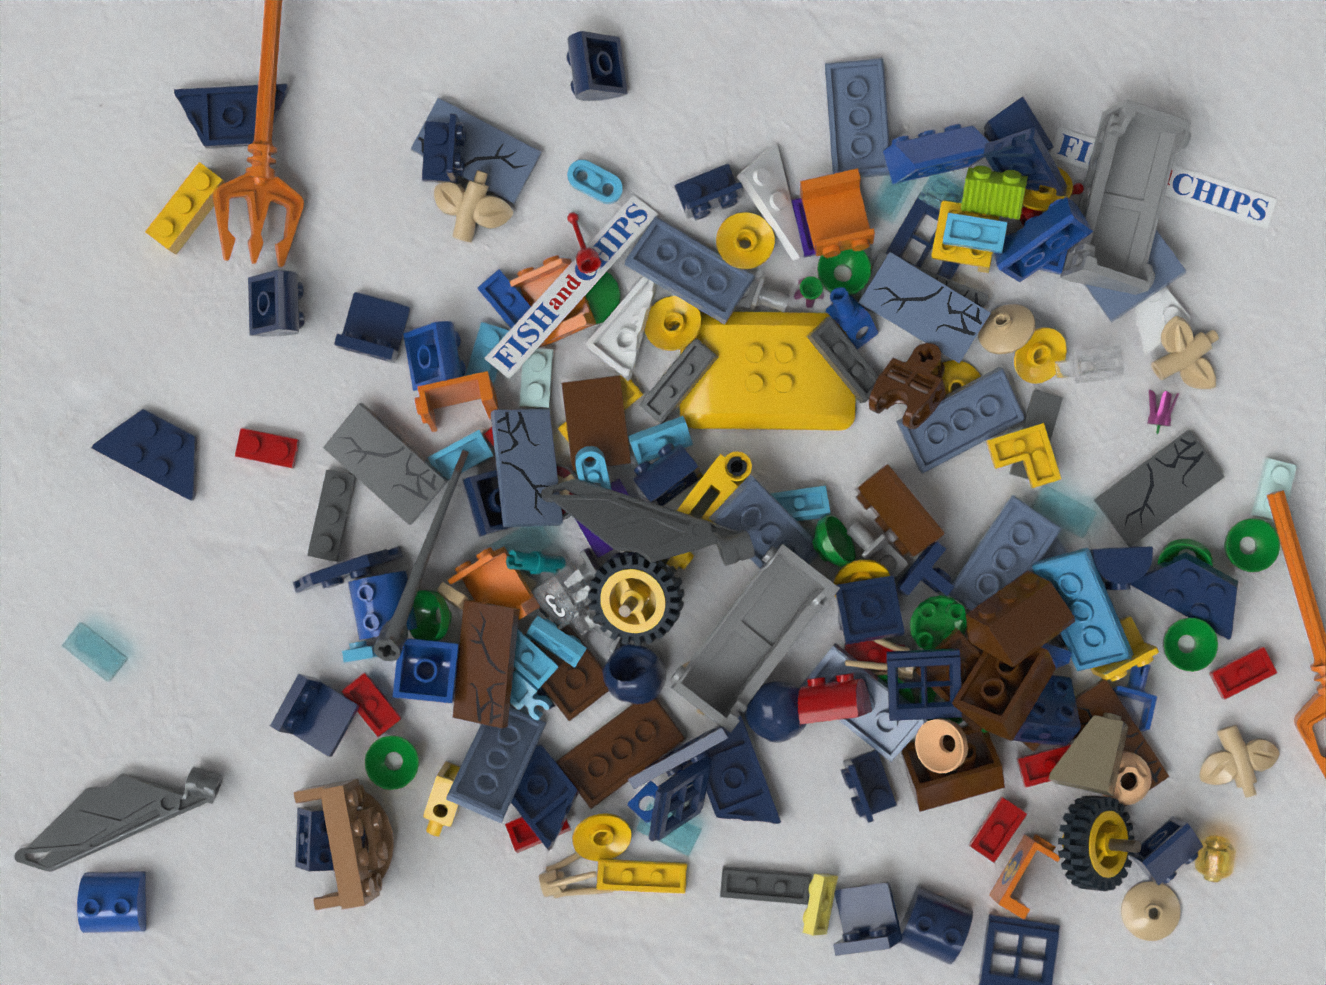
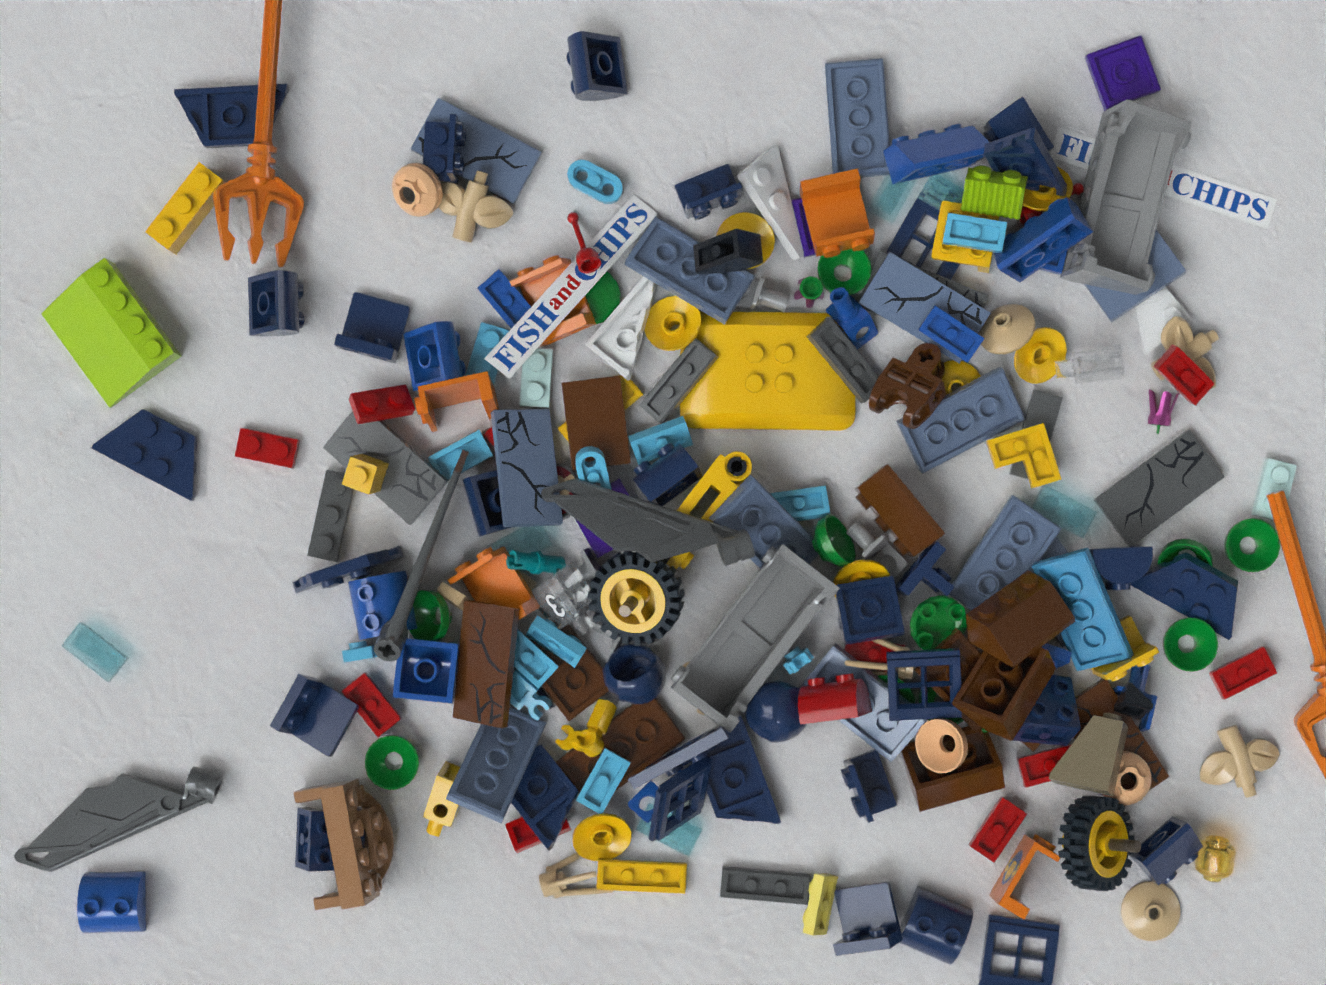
none -> lime slope [41,258,182,408]
none -> yellow brick [342,454,389,495]
none -> red plate [348,384,415,424]
none -> light nougat piece [392,163,443,217]
none -> yellow bar [555,699,617,757]
none -> medium azure plate [576,747,631,814]
none -> black slope [693,228,763,274]
none -> medium azure plate [782,646,814,675]
none -> blue plate [918,305,985,363]
none -> dark purple tile [1084,36,1161,111]
none -> black slope [1113,682,1154,720]
none -> red plate [1153,344,1215,406]

